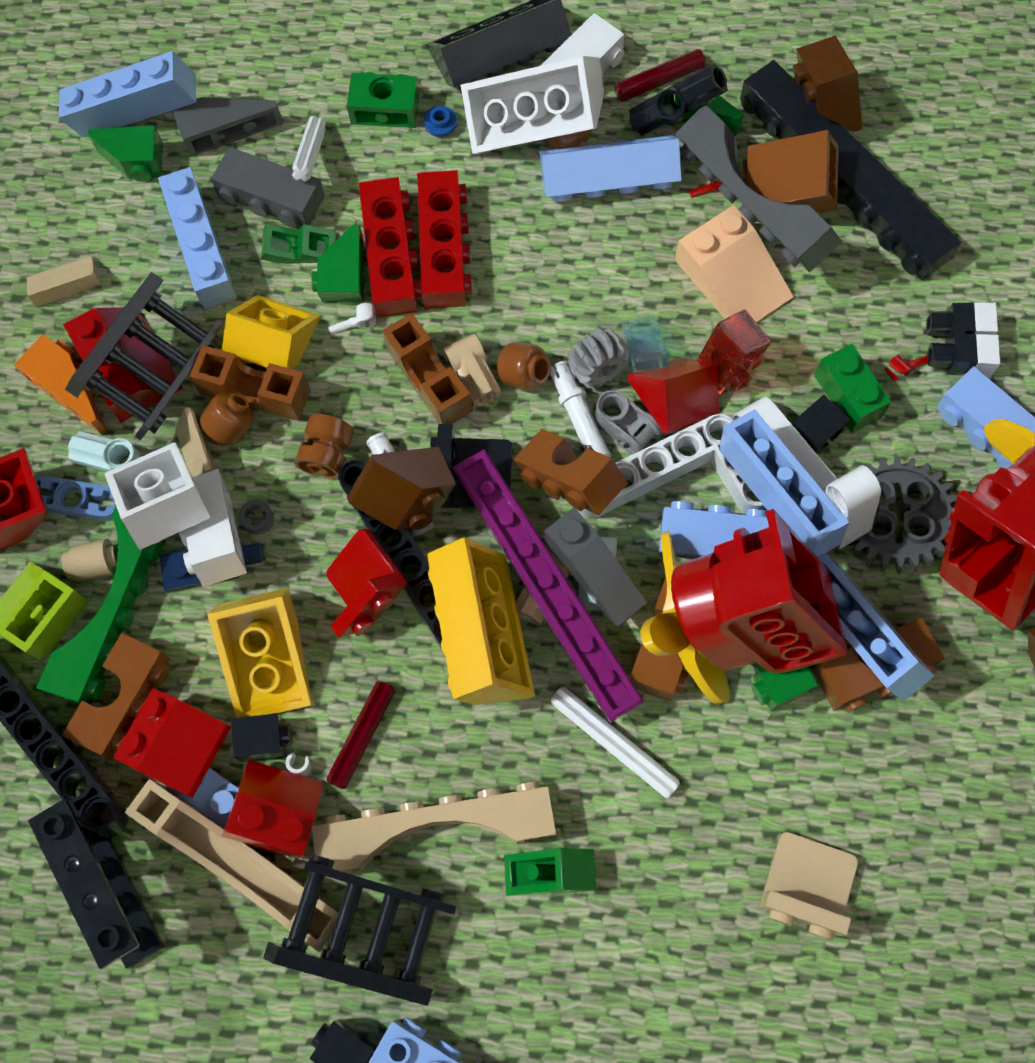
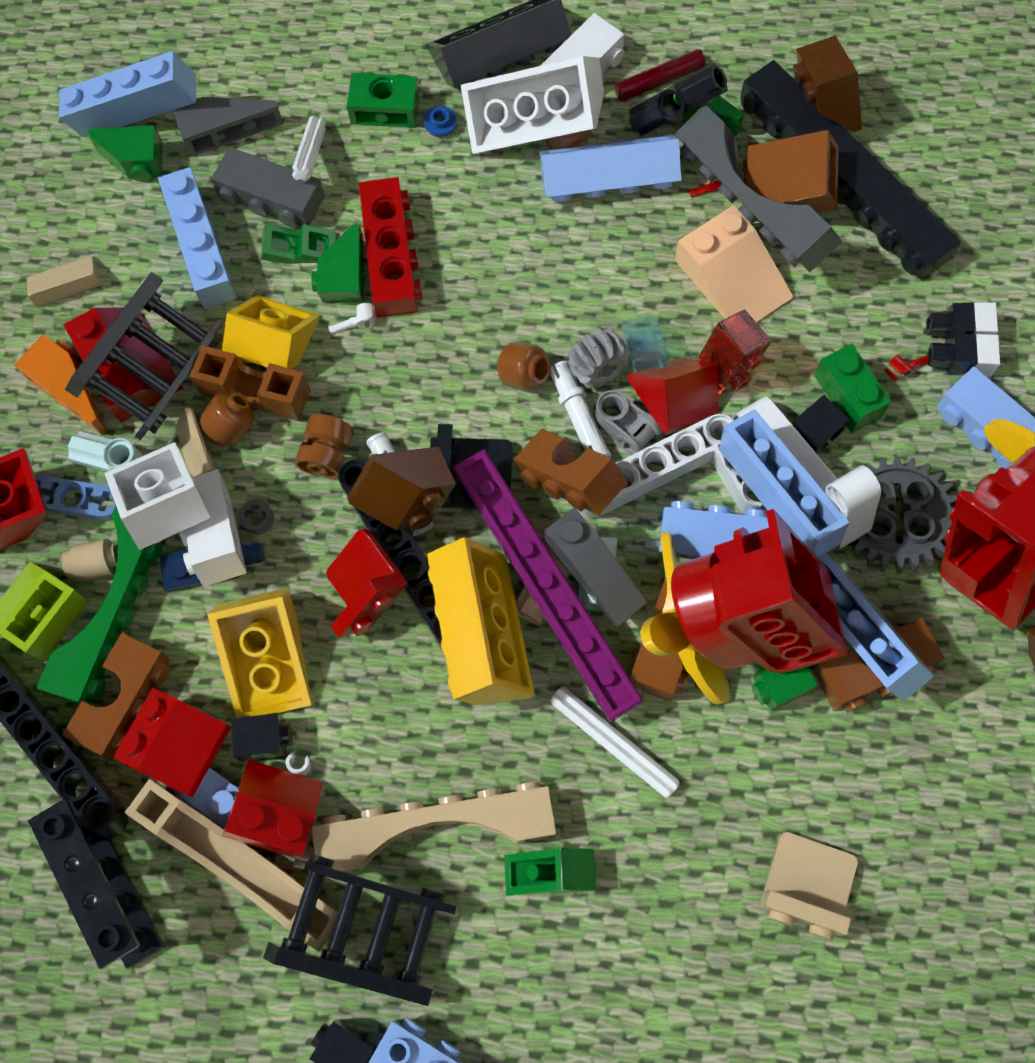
dark red axle [327,680,395,789] -> none
dark orange arch [382,313,473,424] -> none
red brick [417,170,472,309] -> none
tan piece [442,334,501,407] -> none

